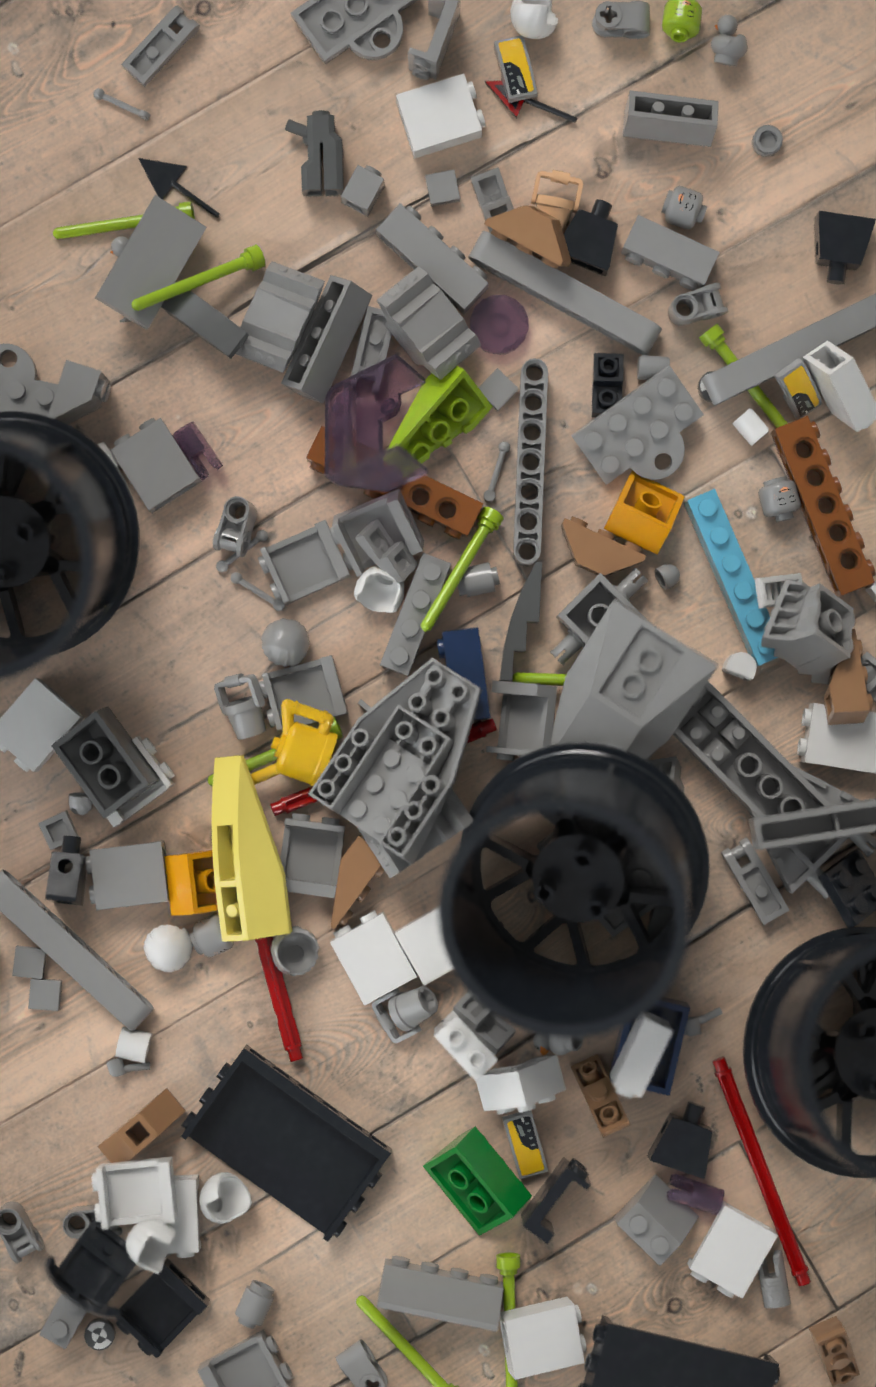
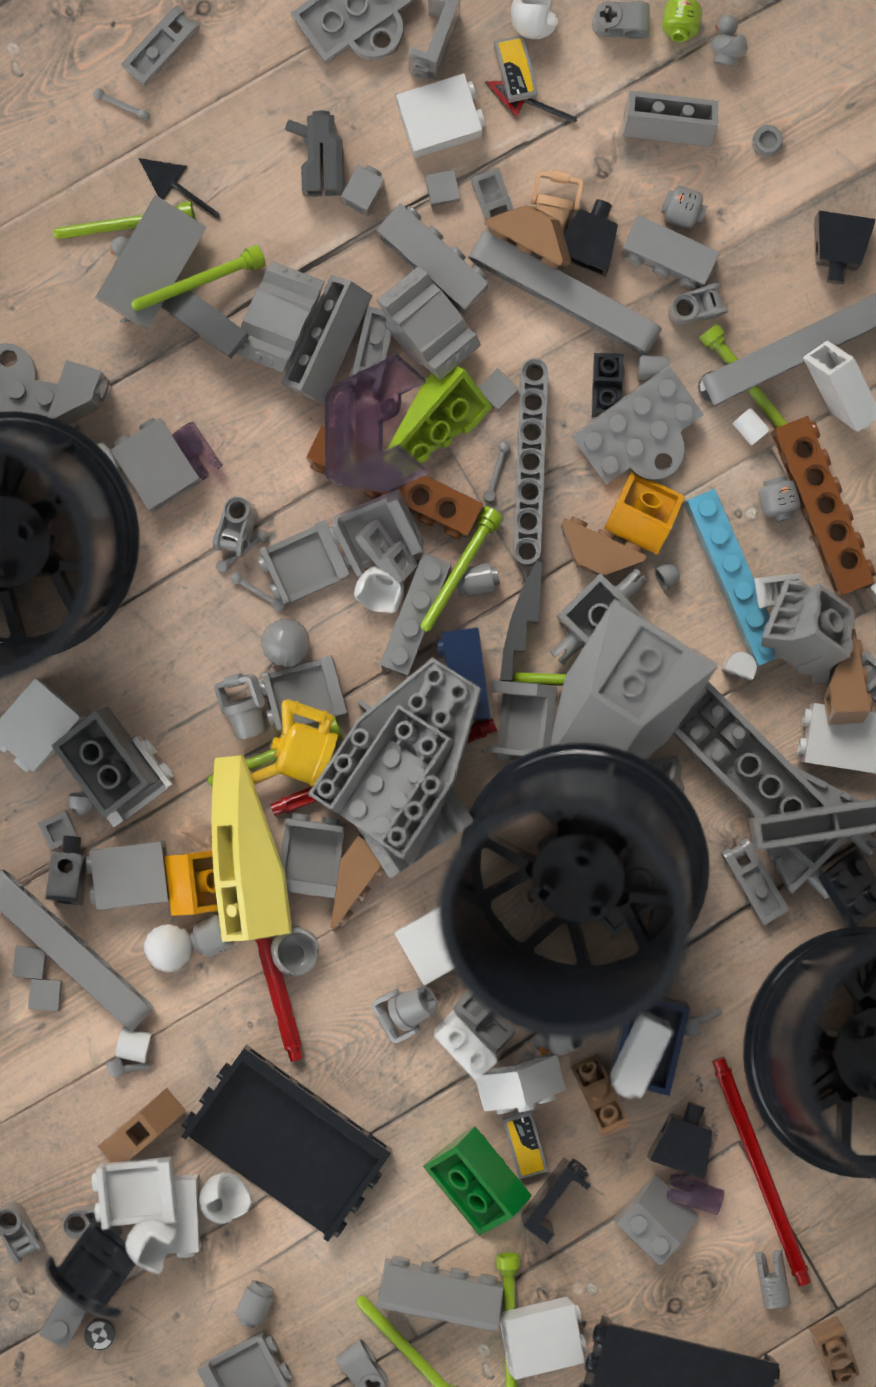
black panel [115,1258,210,1358] -> none
white brick [330,910,417,1006] -> none
clear purple tile [470,295,529,355] -> none
white panel [687,1200,778,1299] -> none
slope [774,358,822,420] -> none

